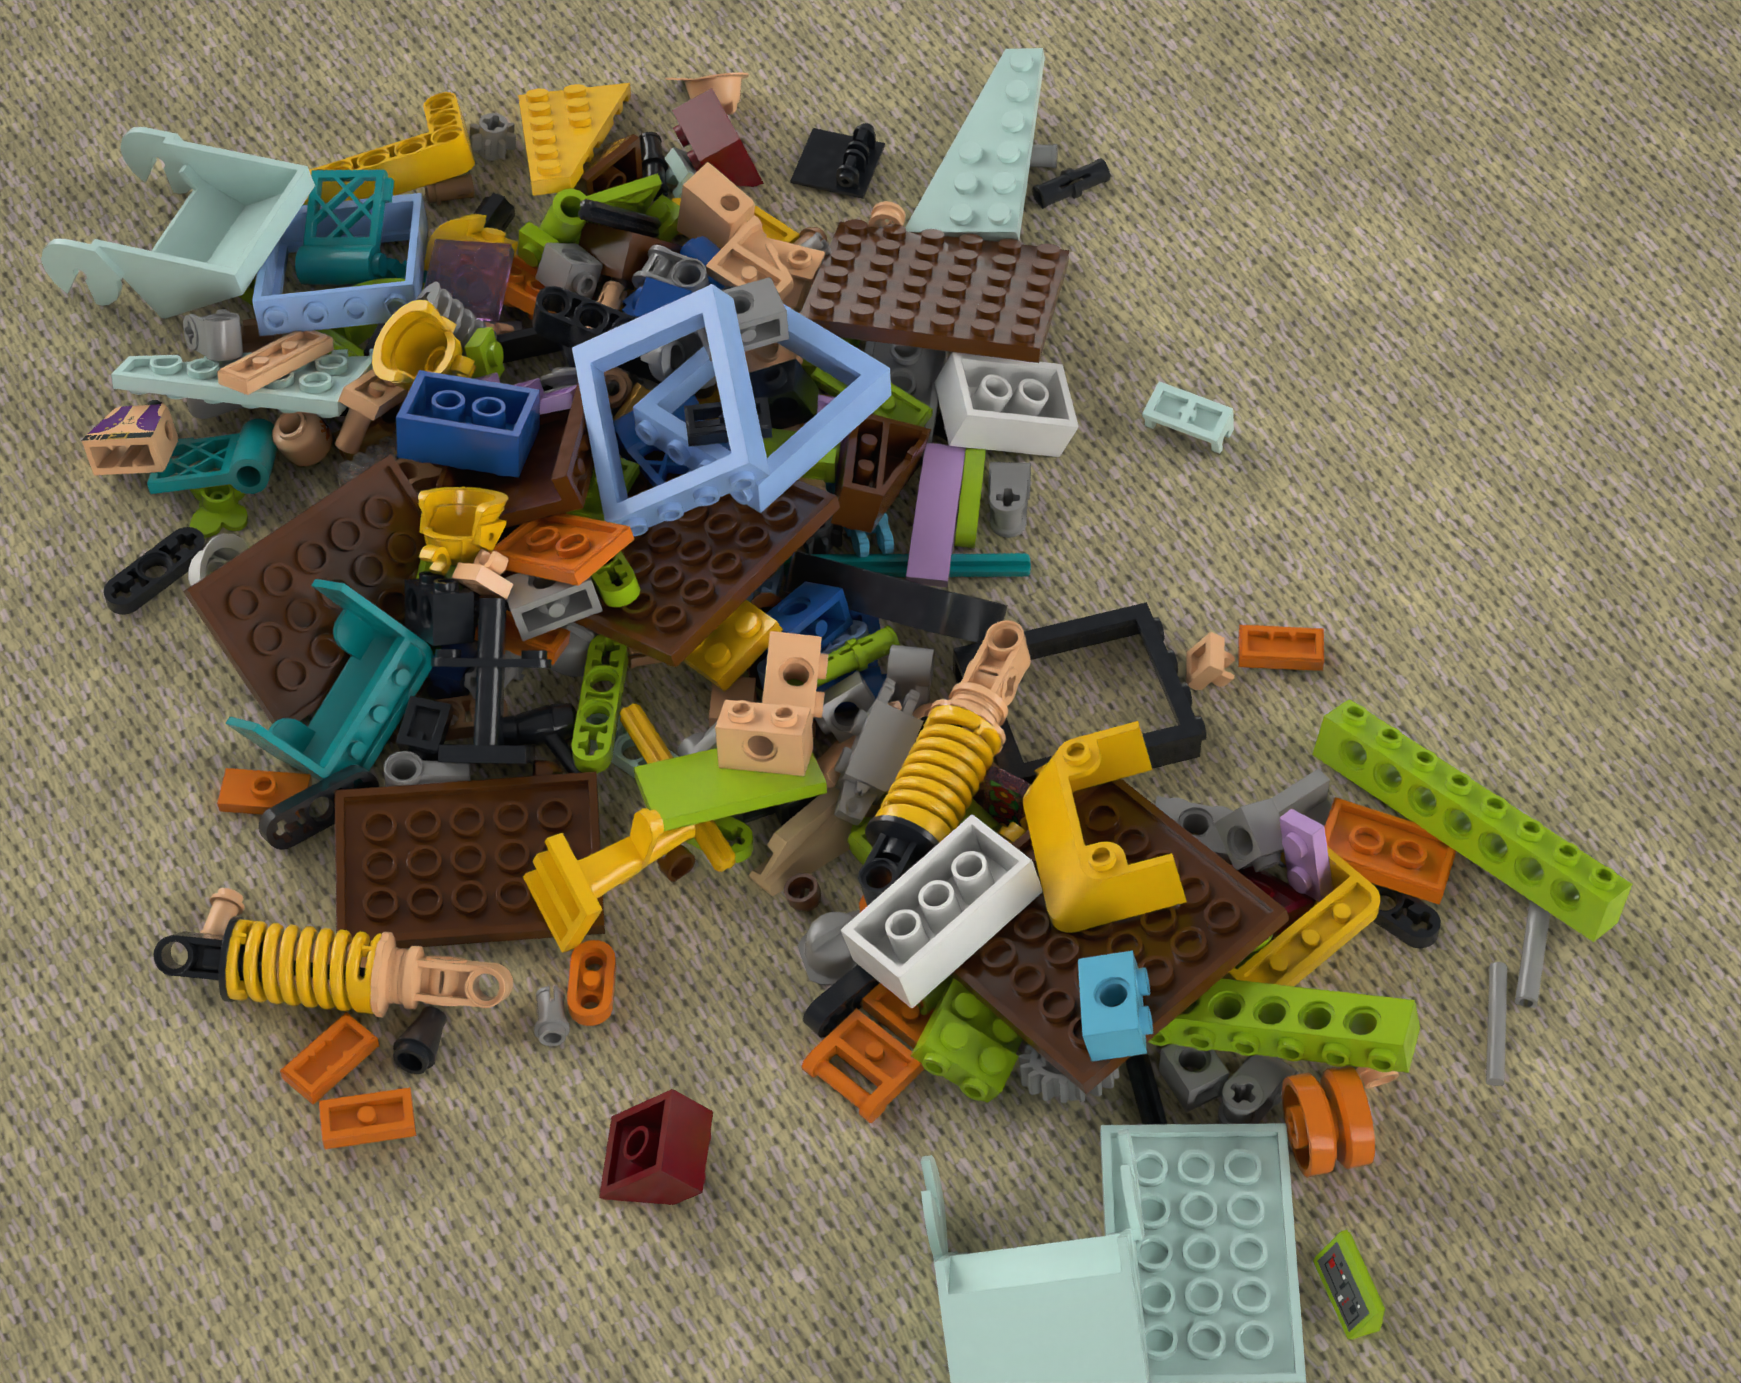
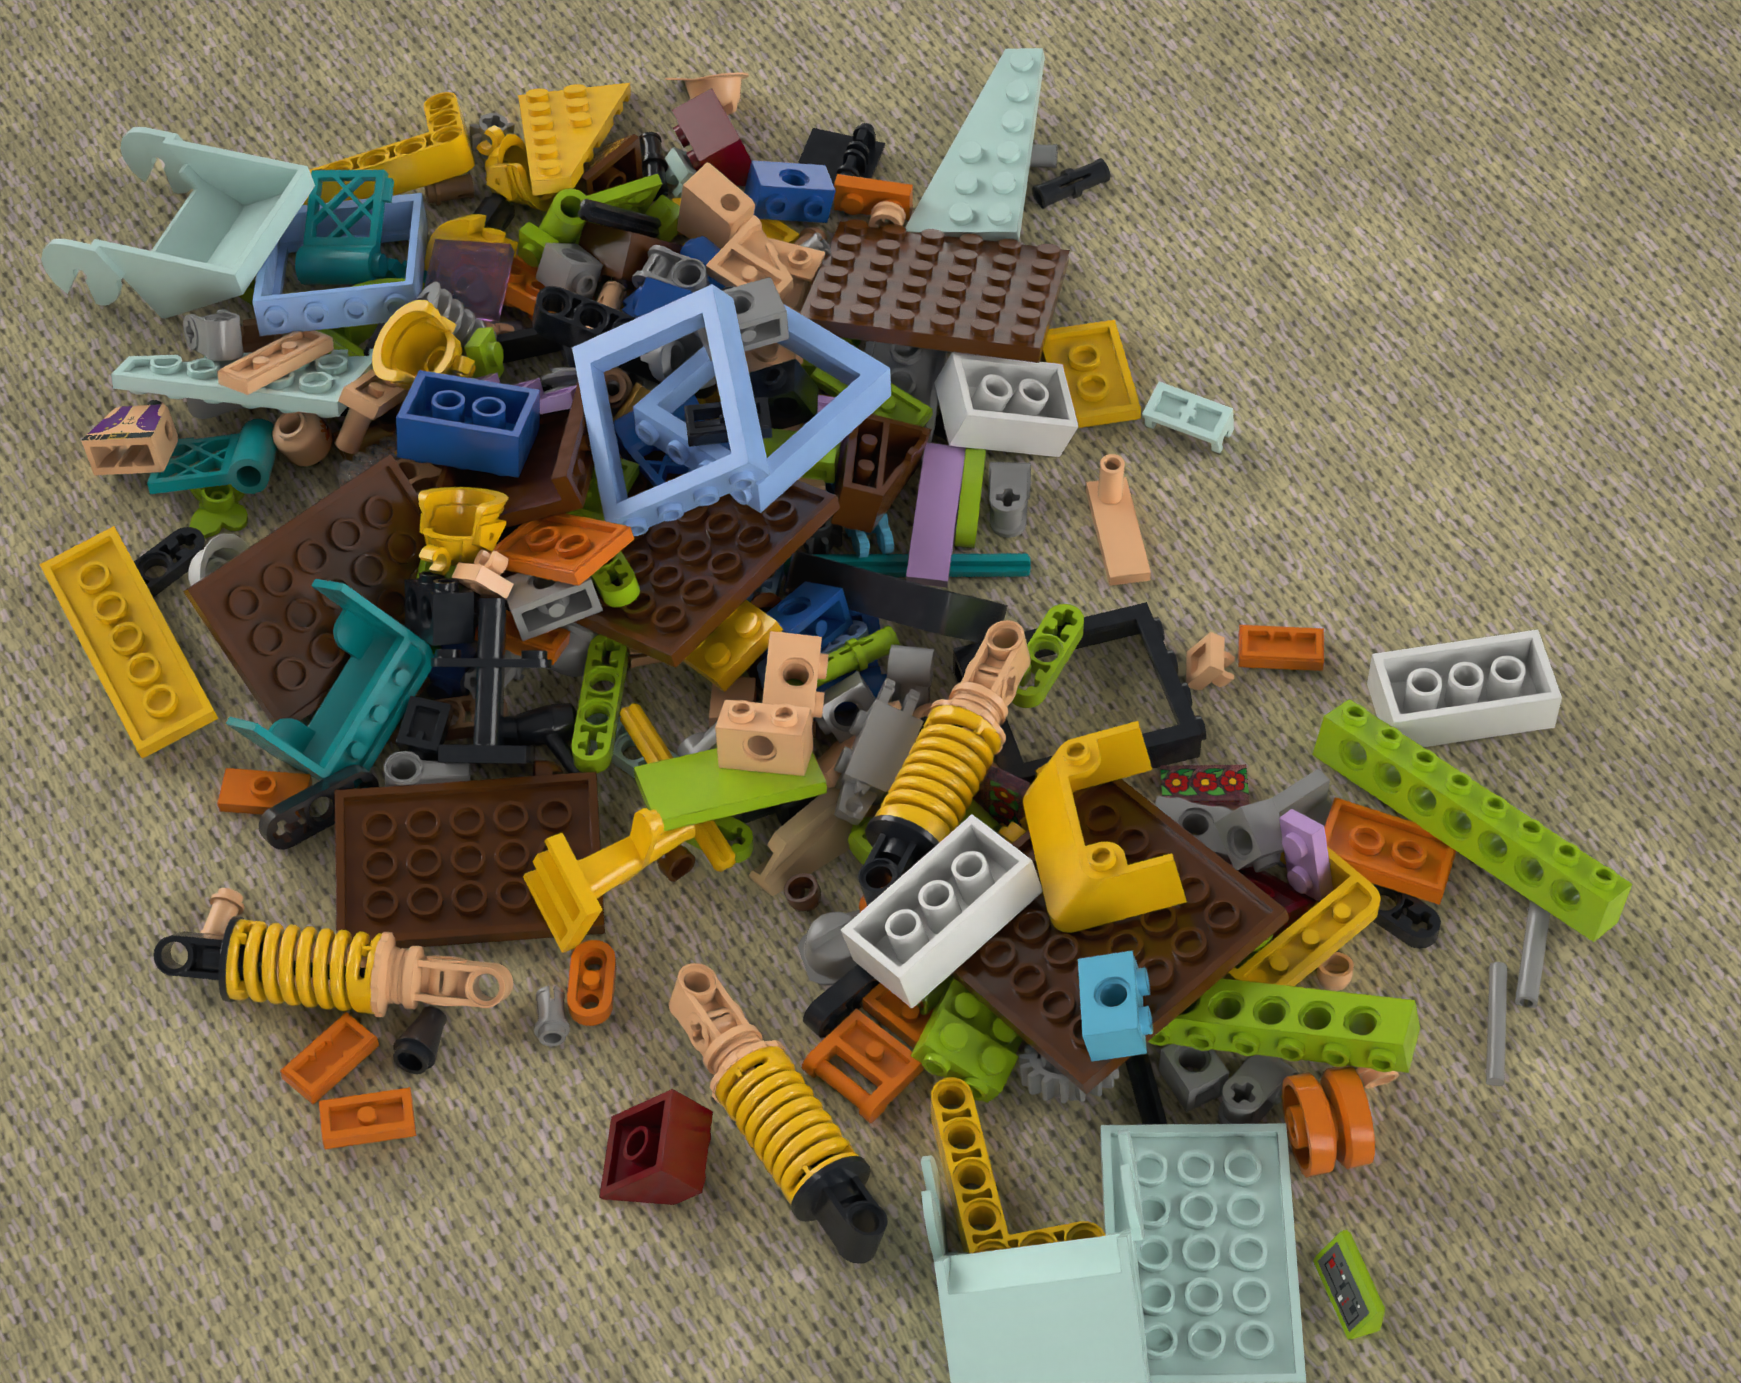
none -> yellow plate [39,526,219,759]
none -> yellow helmet [476,125,556,211]
none -> piece [669,963,888,1264]
none -> blue brick [744,160,836,223]
none -> orange plate [834,174,913,221]
none -> yellow beam [931,1077,1106,1254]
none -> lime beam [1012,604,1084,708]
none -> yellow plate [1041,319,1141,428]
none -> light nougat piece [1086,454,1151,586]
none -> tile [1159,764,1249,809]
none -> light nougat hinge [1317,952,1354,991]
none -> white brick [1367,630,1562,747]

